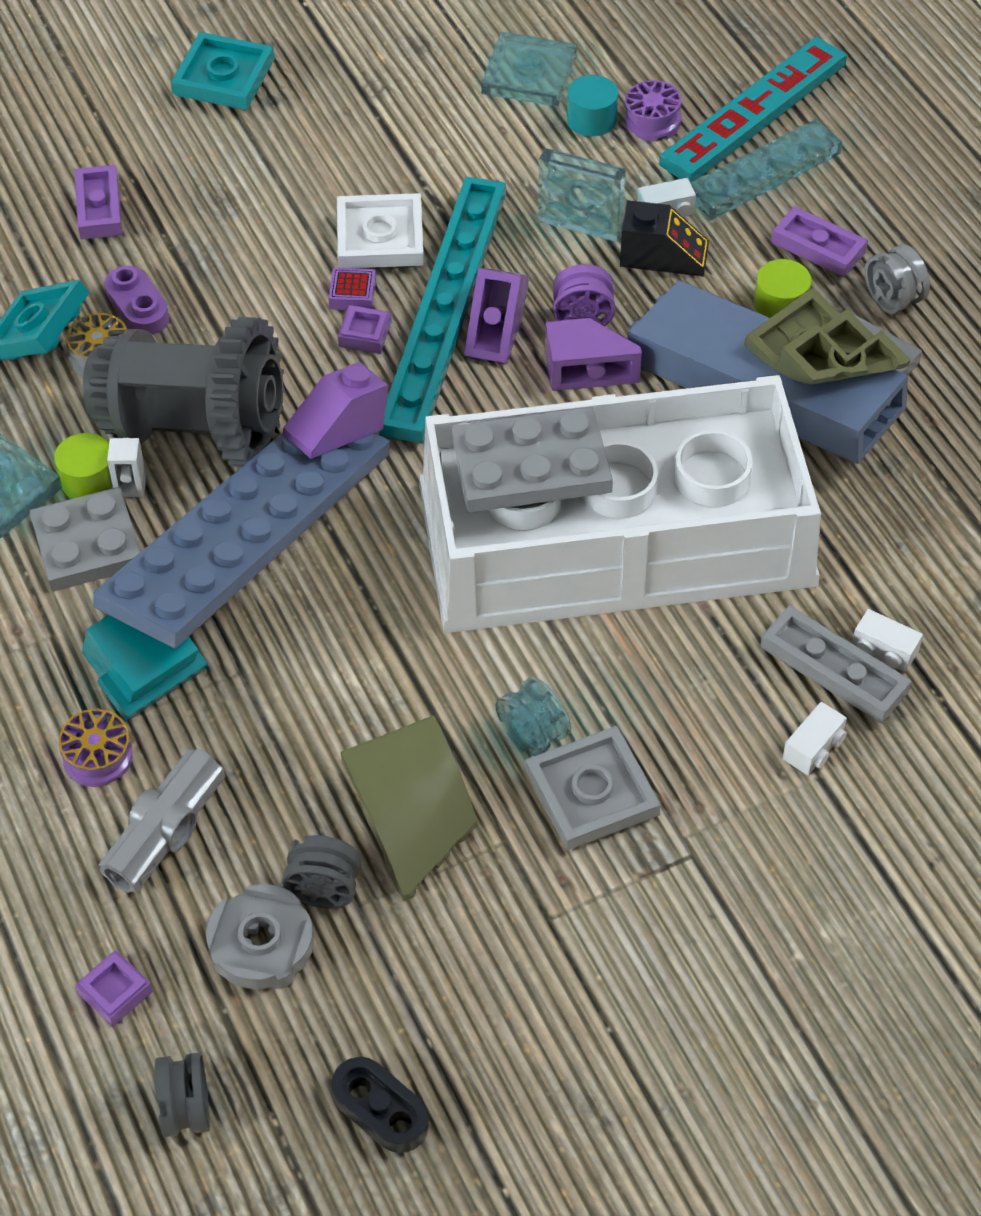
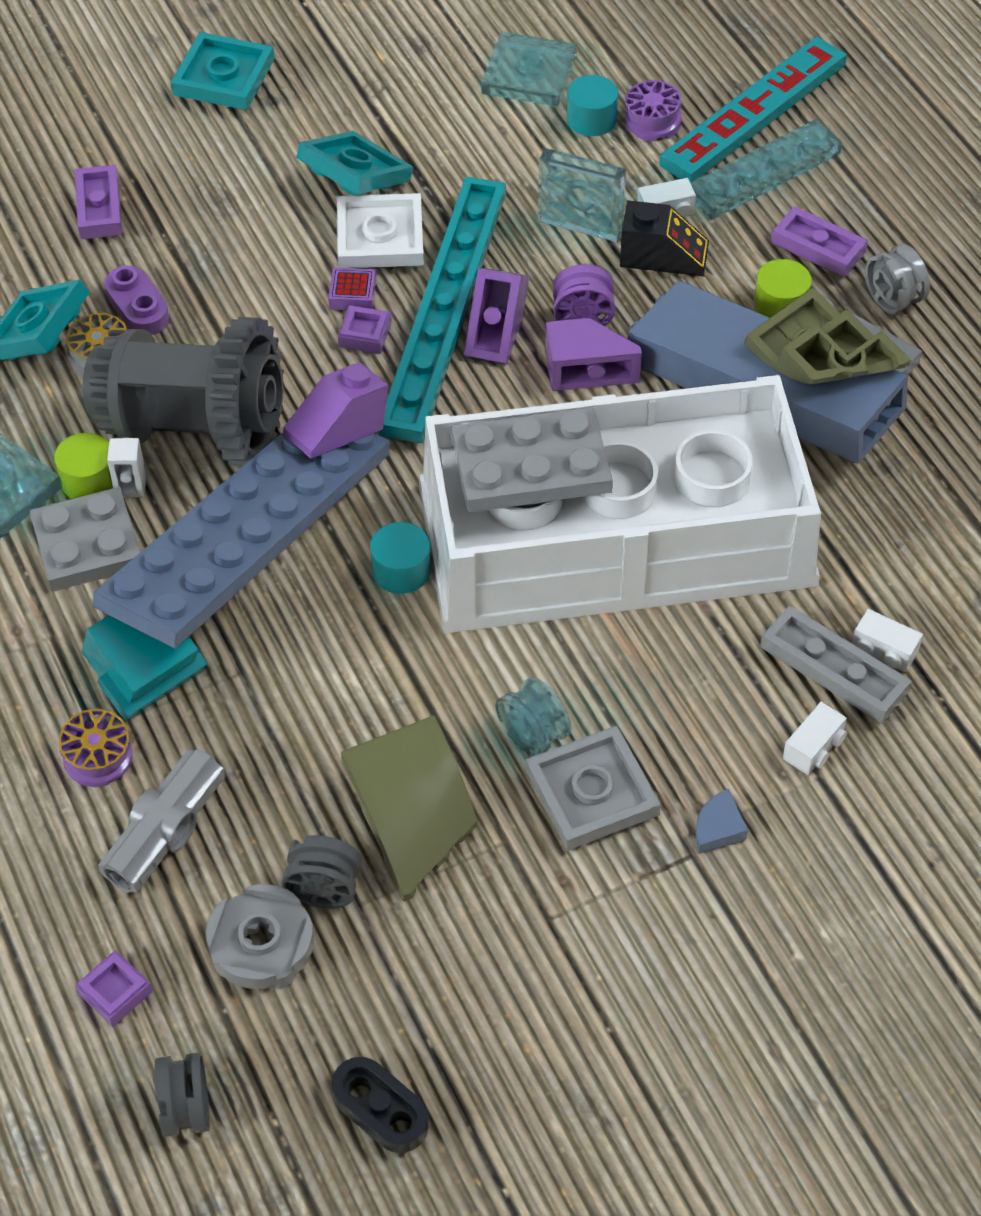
none -> teal plate [296,131,414,196]
none -> teal piece [370,522,431,594]
none -> sand blue tile [695,789,748,854]

